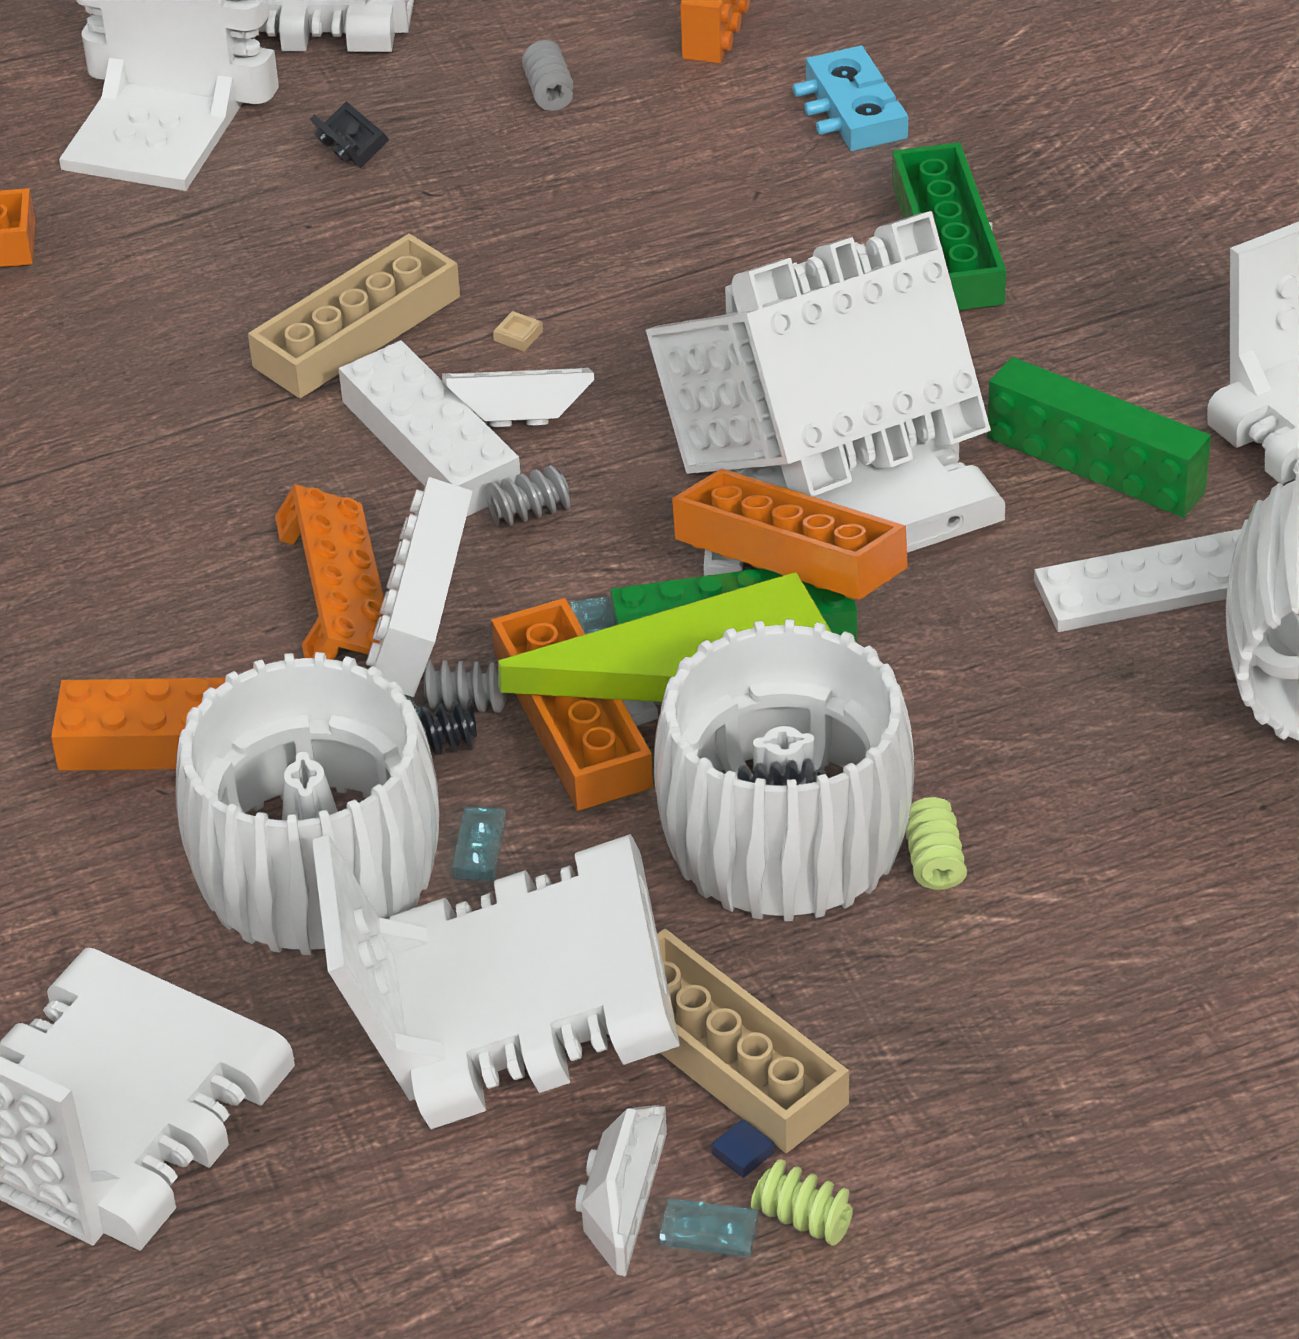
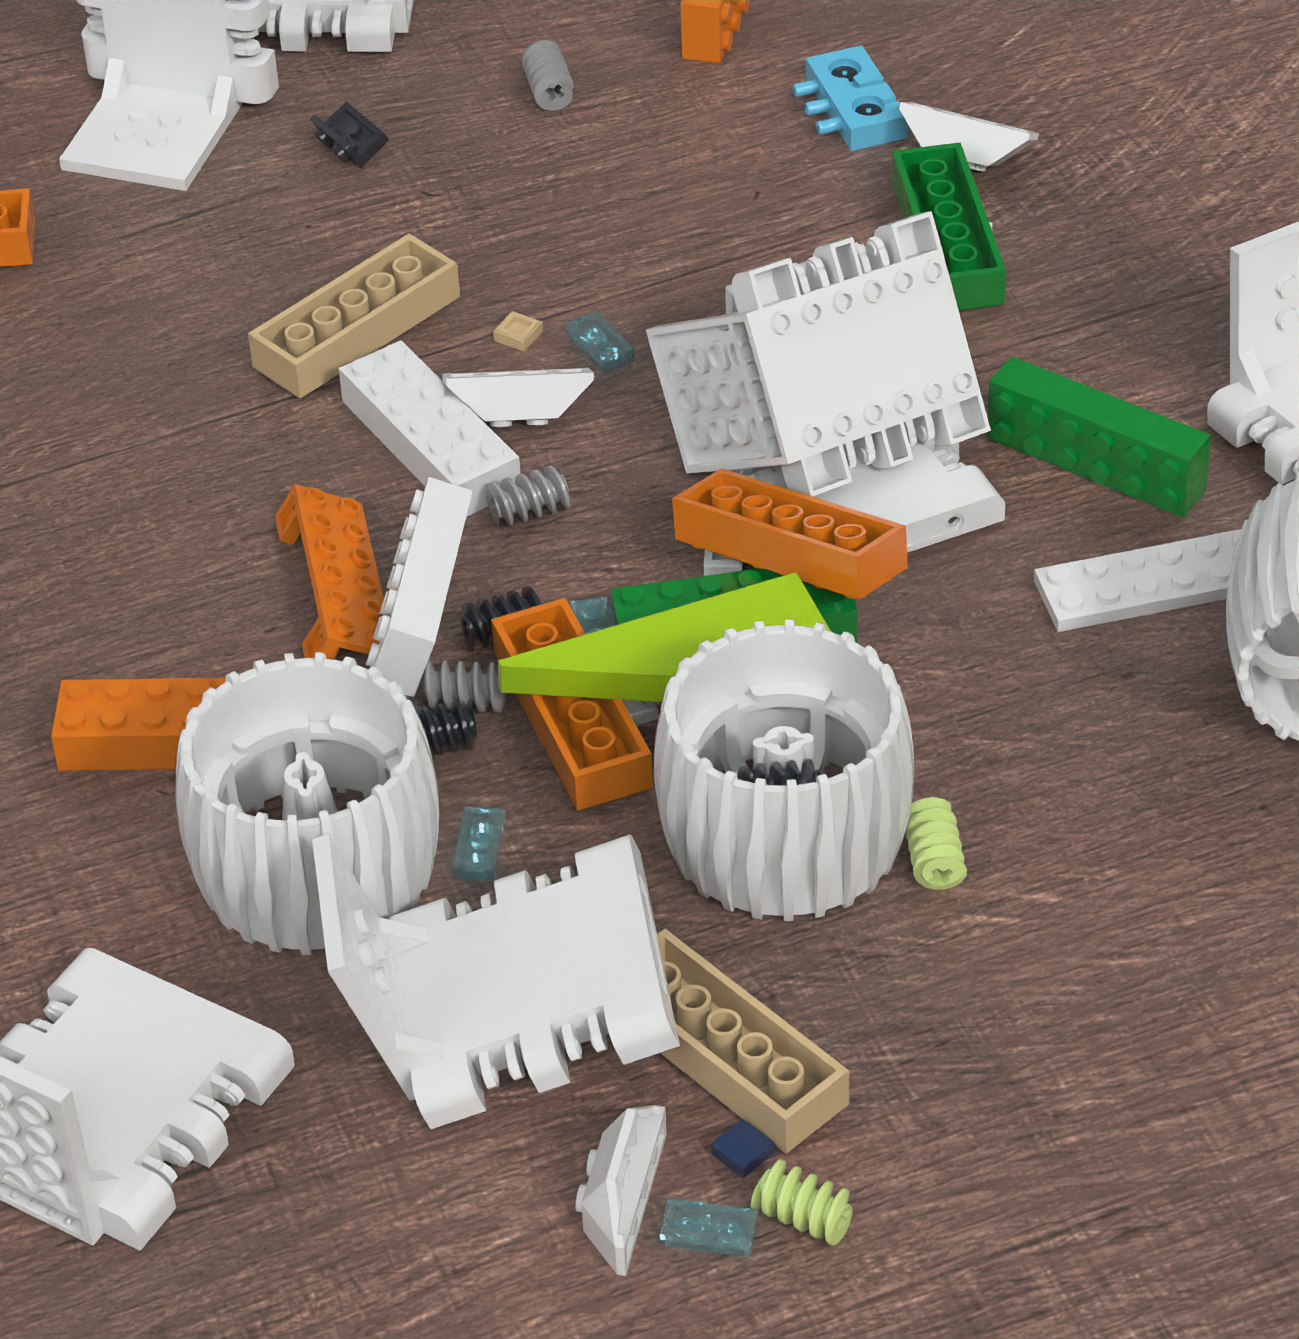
none -> black piece [461,586,542,651]
none -> clear light blue plate [566,311,635,373]
none -> white wedge [899,102,1039,171]

